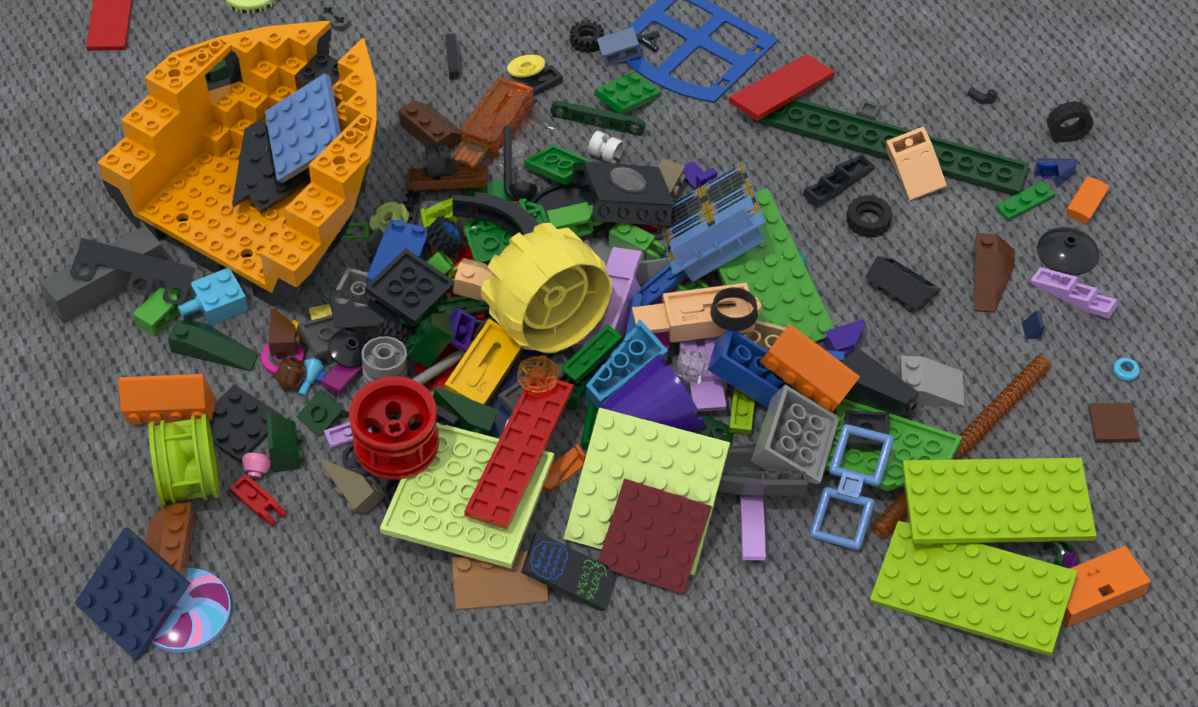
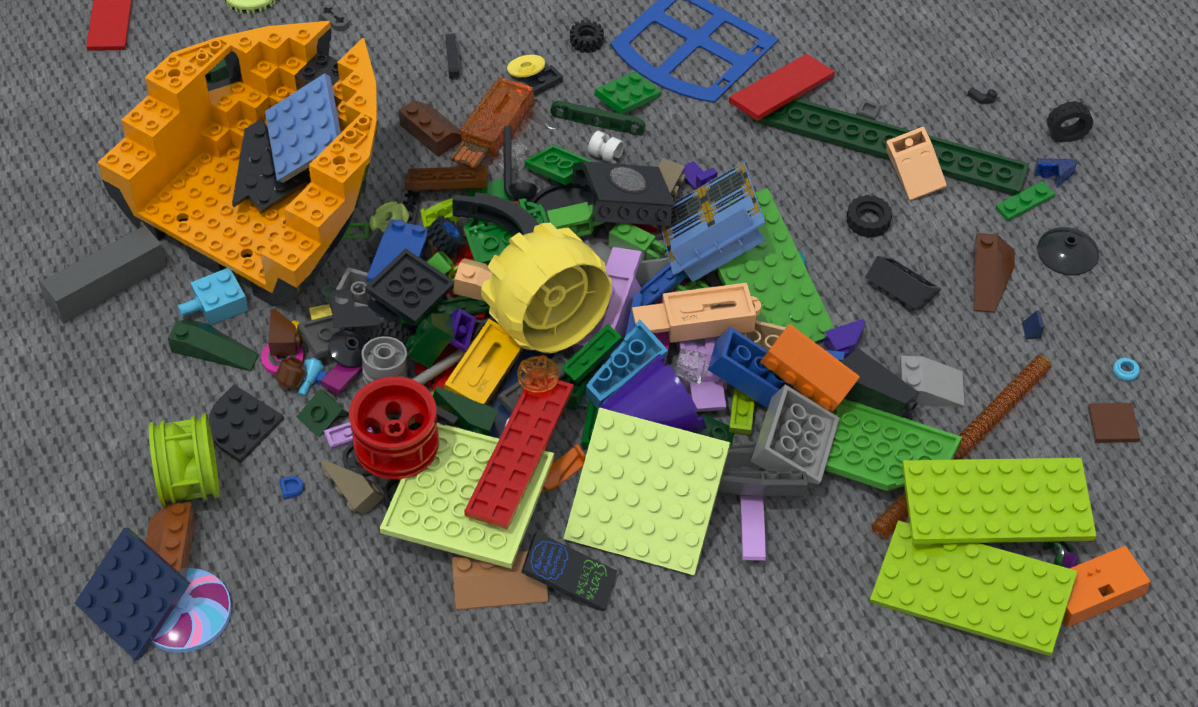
black piece [70,238,196,305] -> none
orange slope [118,374,216,425] -> none
bright green hinge [133,287,182,337] -> none
red hinge [228,474,286,527] -> none
bright pink cone [242,453,272,478] -> none
dark green slope [266,412,304,472] -> none
black brick [421,144,452,177] -> none
sand blue brick [597,27,642,66] -> none
dark red plate [598,478,712,594] -> none
black piece [636,31,660,52] -> none
black tyre [710,287,758,331] -> none
black slope [803,155,875,206] -> none
medium blue bar [809,424,894,550] -> none
black tile [844,410,889,451] -> none
lavender slope [1030,267,1118,319] -> none
orange piece [1067,176,1110,224] -> none
none -> blue tile [279,476,304,500]

